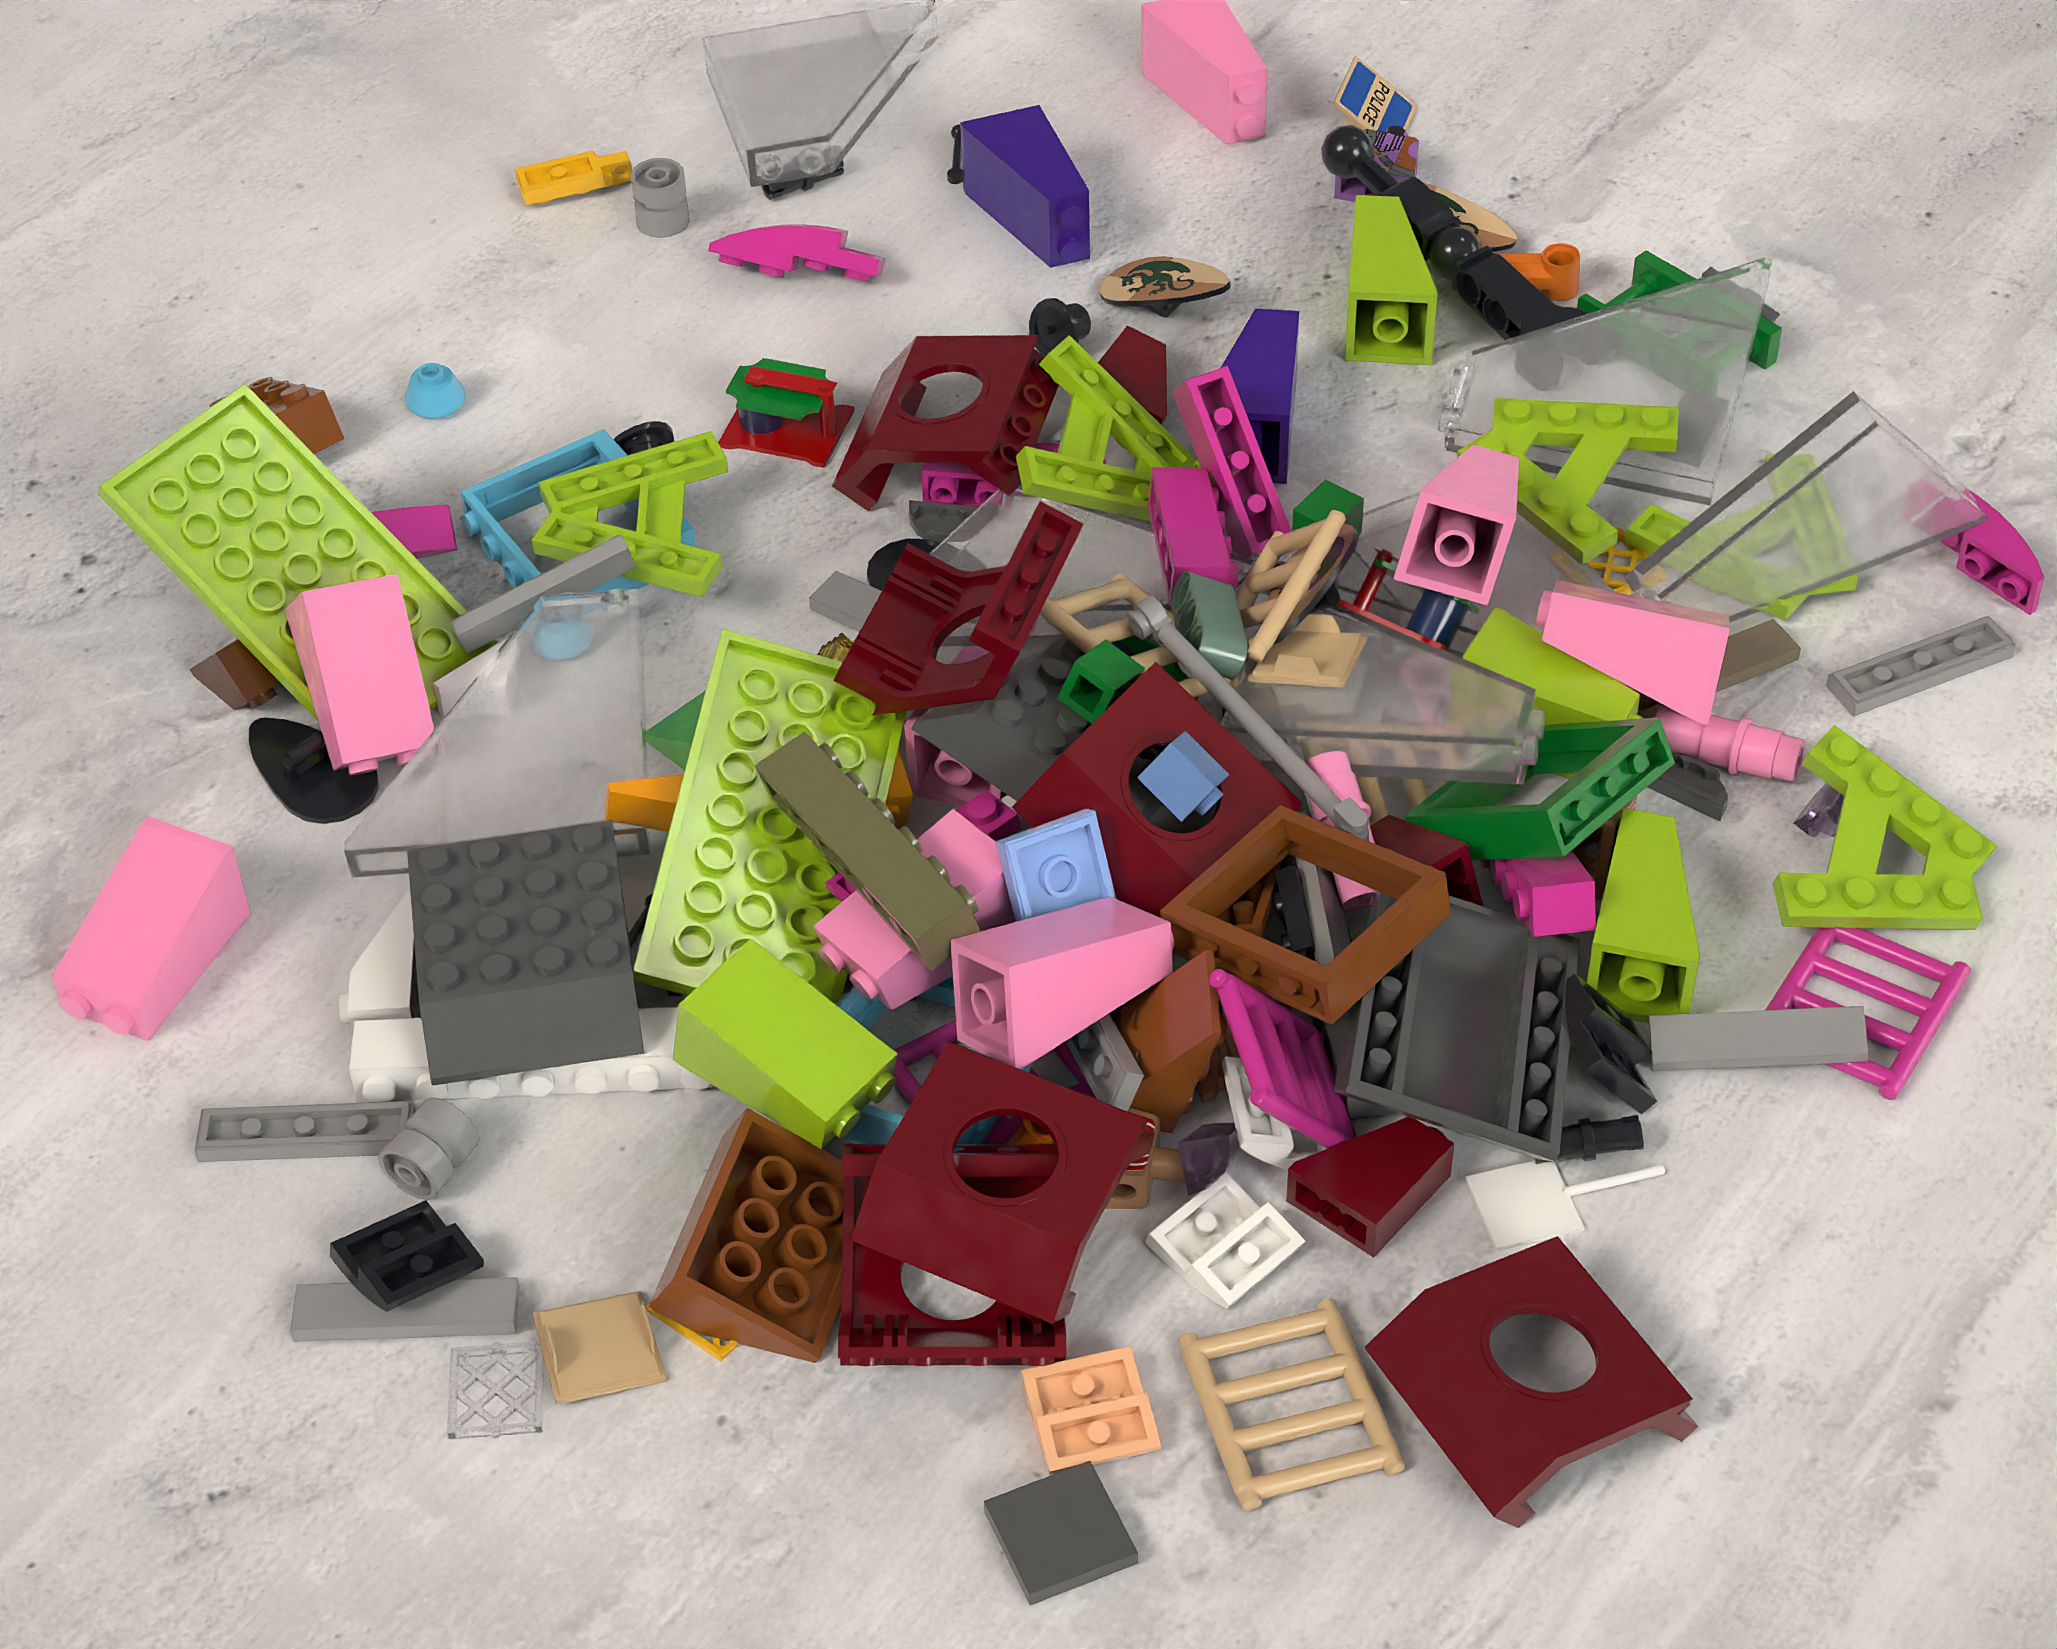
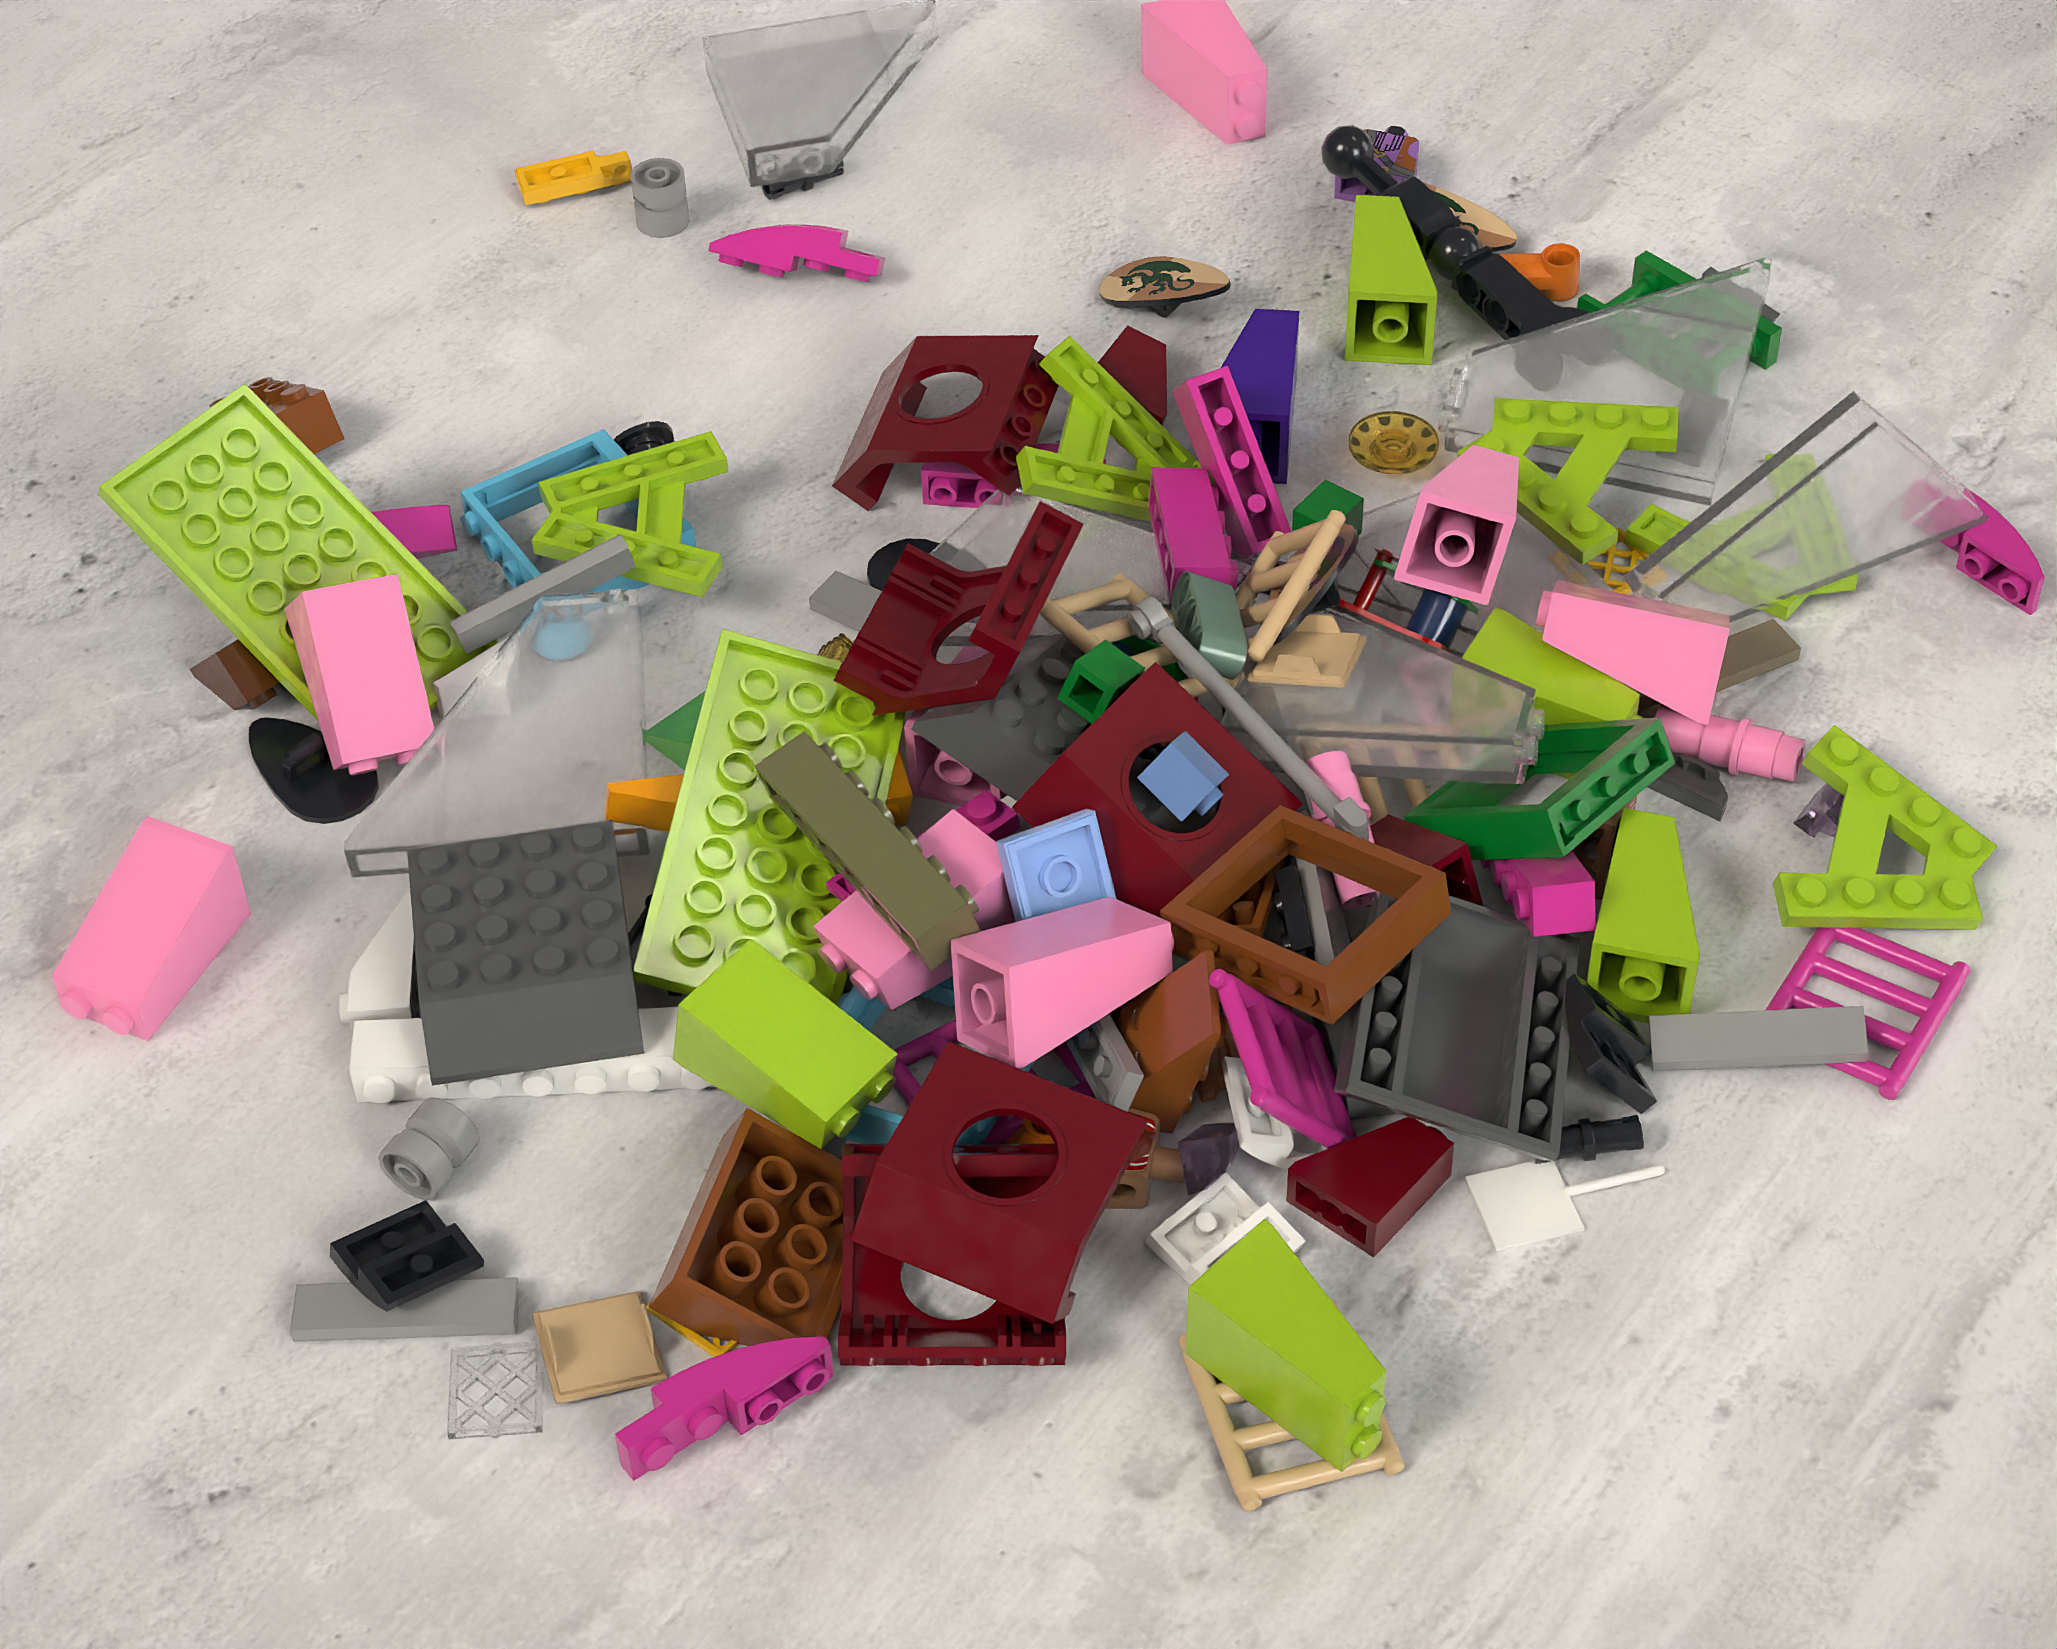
light grey tile [195,1101,415,1162] -> none
medium azure cone [405,363,465,420] -> none
piece [718,358,855,468] -> none
dark grey tile [909,500,999,547] -> none
black hinge [947,124,963,184] -> none
dark purple slope [960,105,1090,268] -> none
dark grey tile [984,1461,1138,1605] -> none
light nougat slope [1020,1346,1161,1475] -> none
black piece [1029,298,1091,356] -> none
piece [1332,56,1417,132] -> none
dark red panel [1364,1236,1698,1528] -> none
light grey tile [1826,616,2016,717] -> none
none -> dark pink slope [615,1336,834,1481]
none -> lime slope [1185,1219,1386,1472]
none -> clear yellow dish [1348,411,1439,474]

